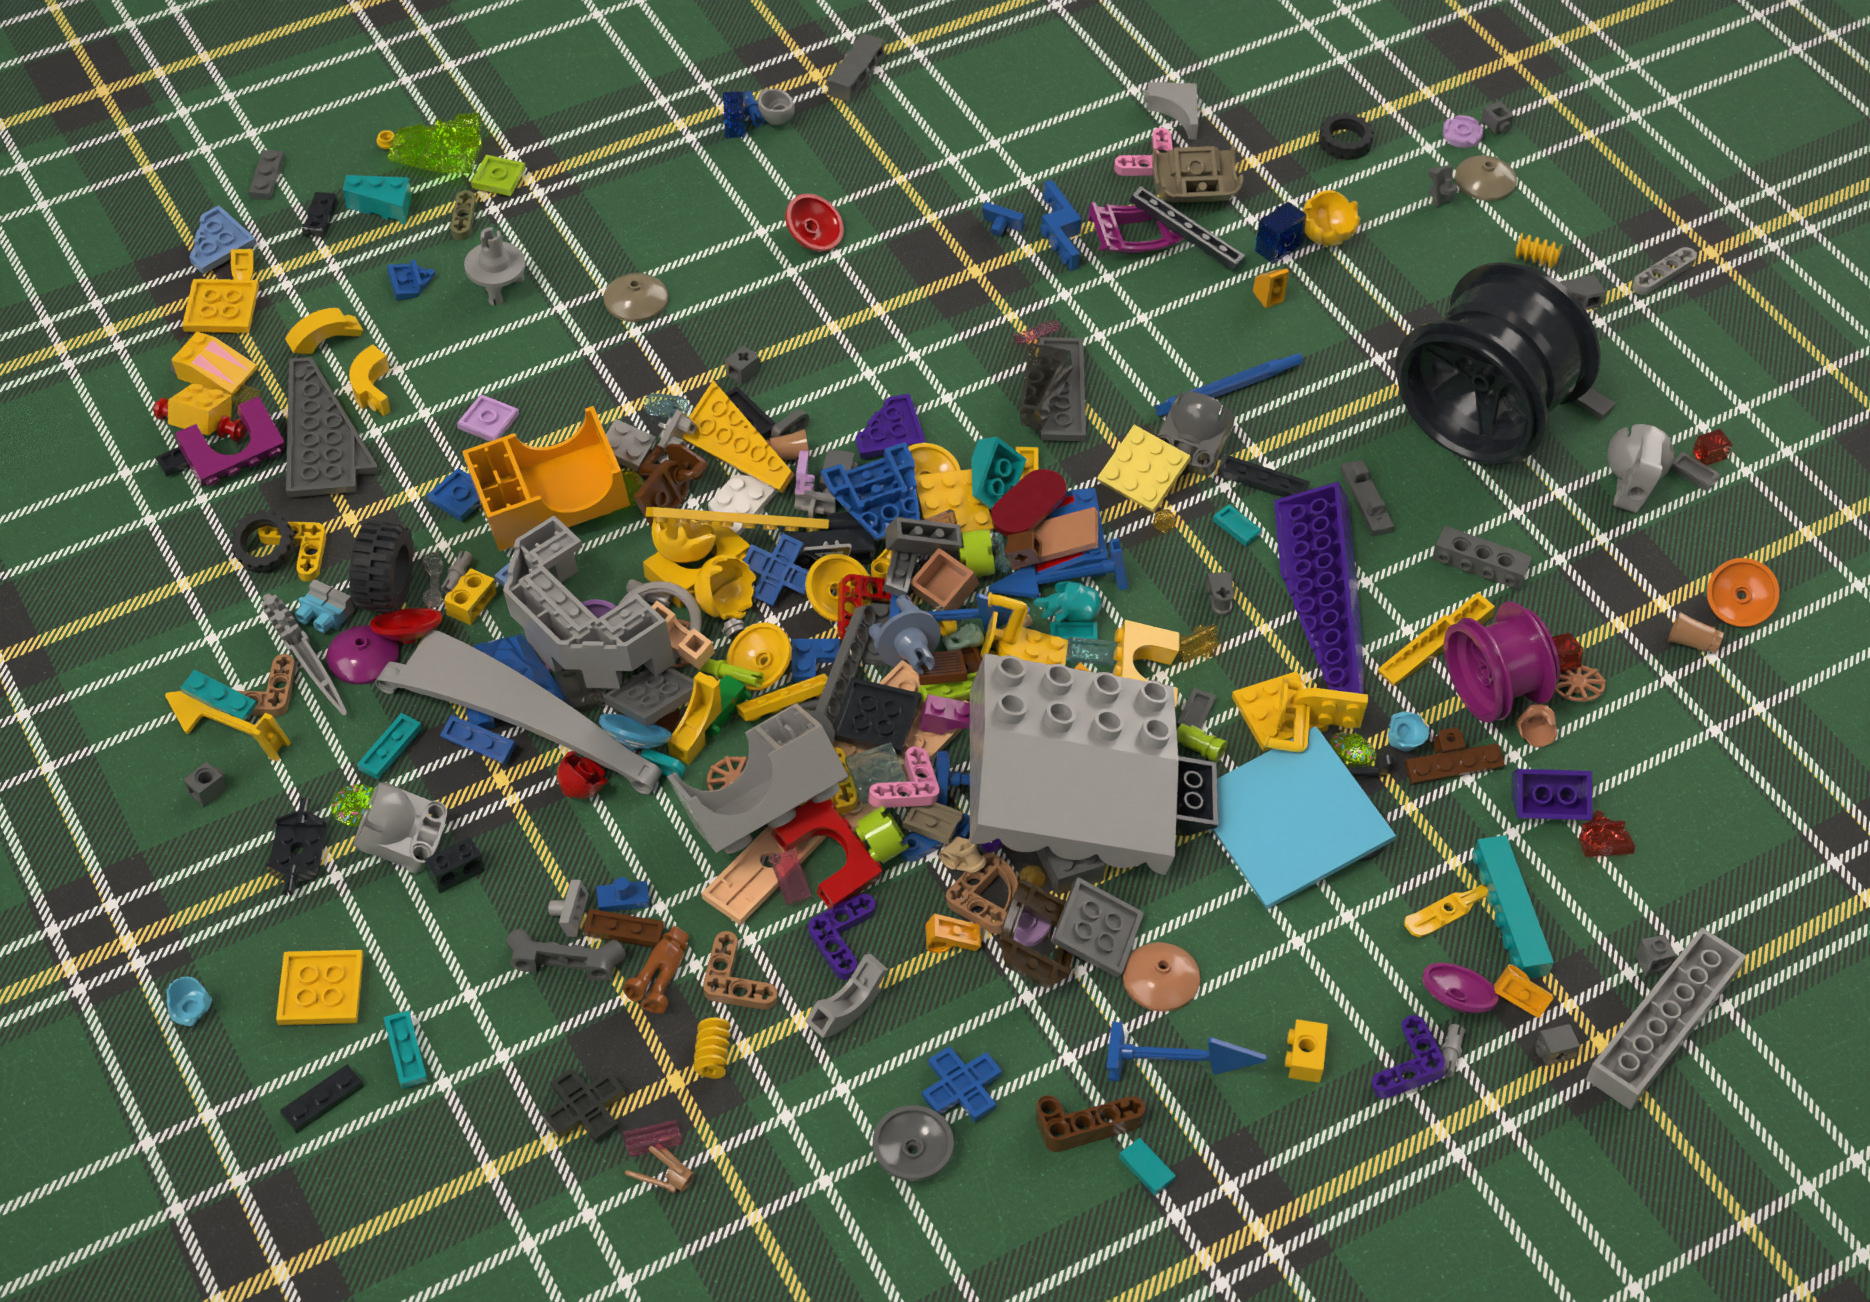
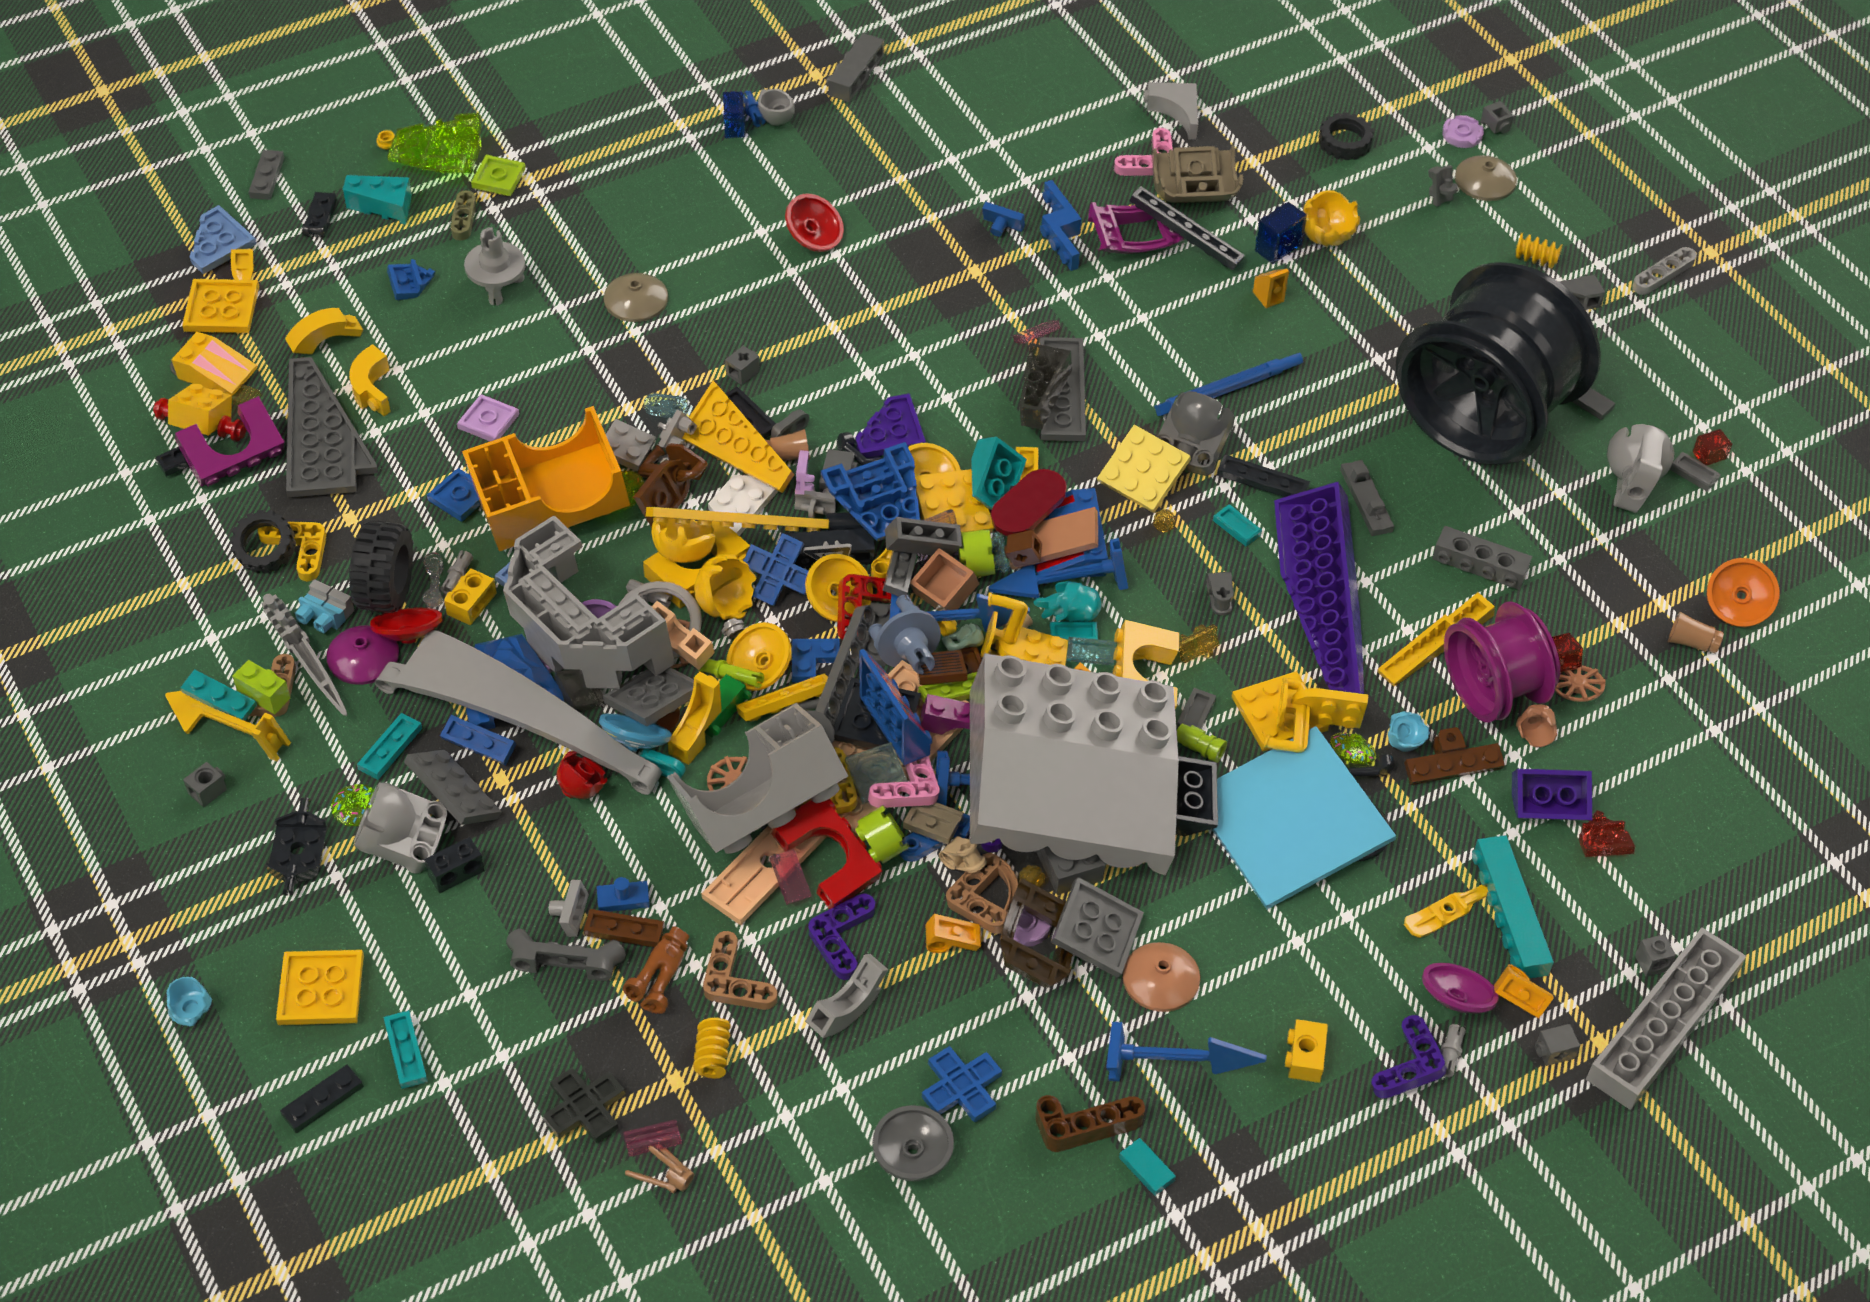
none -> lime brick [232,660,291,715]
none -> dark grey plate [404,750,502,825]
none -> black bar [837,432,882,465]
none -> blue slope [859,649,932,765]

